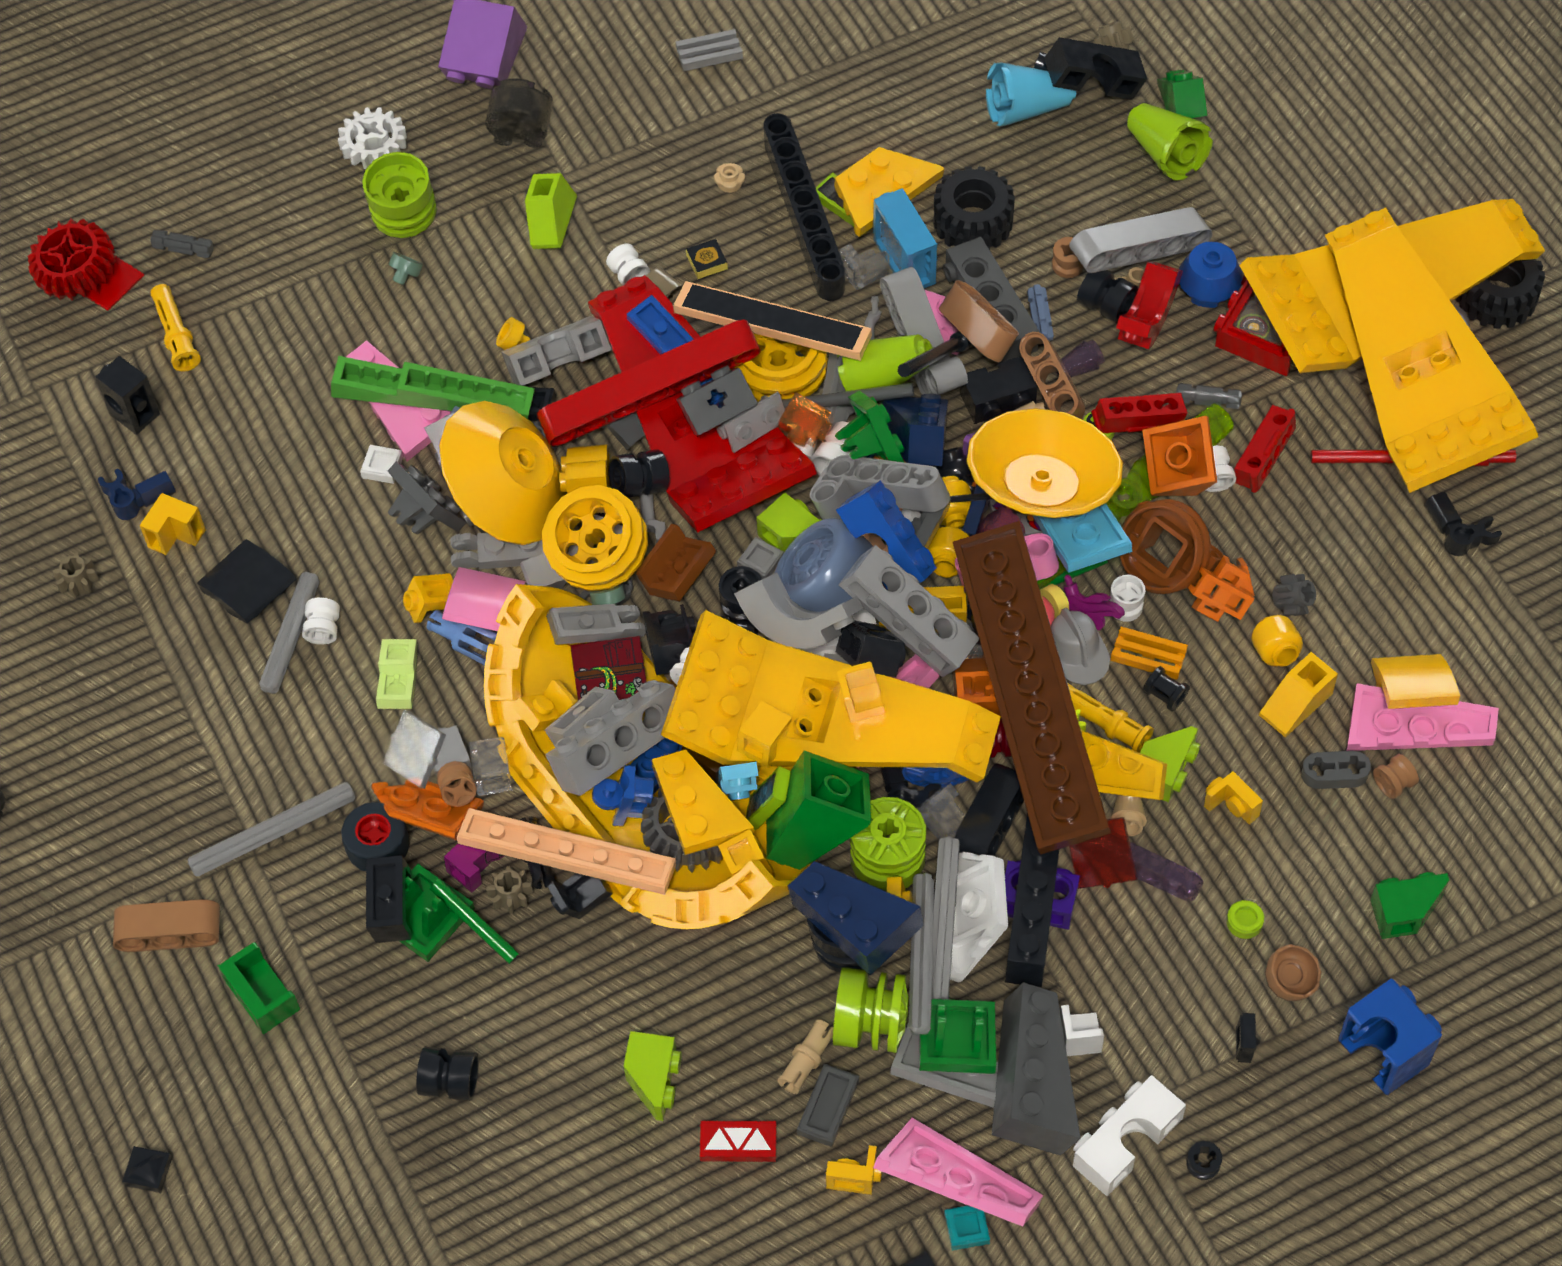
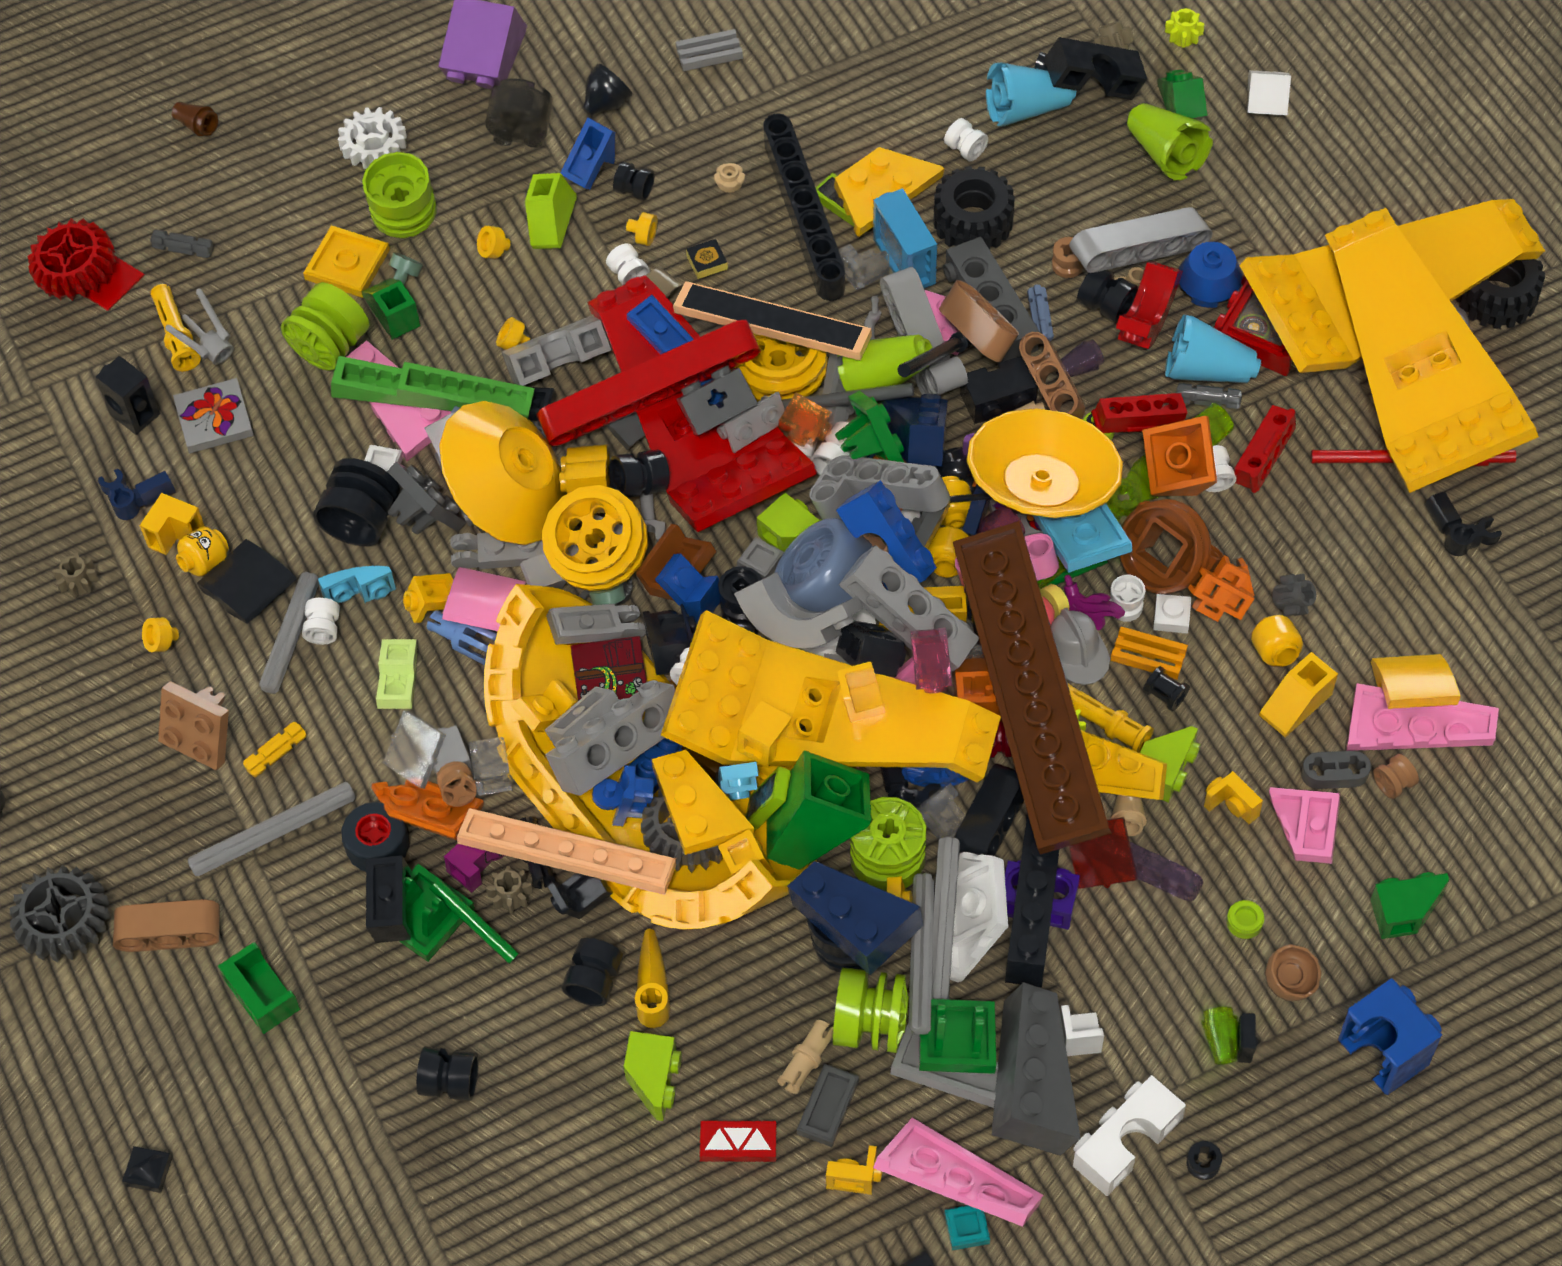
none -> dark grey gear [9,865,110,963]
none -> yellow tile [142,617,179,652]
none -> medium nougat plate [158,681,229,770]
none -> light grey plant [165,288,234,365]
none -> reddish brown cone [171,102,218,136]
none -> light grey tile [173,378,254,454]
none -> yellow head [176,526,229,577]
none -> yellow axle [243,722,307,777]
none -> lime wheel [280,282,370,371]
none -> yellow tile [303,225,390,298]
none -> black wheel [313,458,401,546]
none -> medium azure slope [318,566,396,603]
none -> green slope [362,278,420,340]
none -> yellow tile [477,226,511,259]
none -> blue slope [560,117,615,190]
none -> black wheel [561,938,624,1007]
none -> black helmet [582,64,633,116]
none -> black wheel [613,161,655,201]
none -> yellow tile [626,212,658,246]
none -> yellow piece [635,928,670,1028]
none -> blue slope [655,554,720,624]
none -> clear pink slope [910,628,953,693]
none -> white wheel [944,118,988,162]
none -> white plate [1153,594,1191,634]
none -> neon yellow gear [1165,8,1204,47]
none -> medium azure cone [1165,314,1261,383]
none -> clear neon green cone [1201,1007,1238,1065]
none -> white piece [1247,70,1291,115]
none -> bright pink wing [1269,787,1340,864]

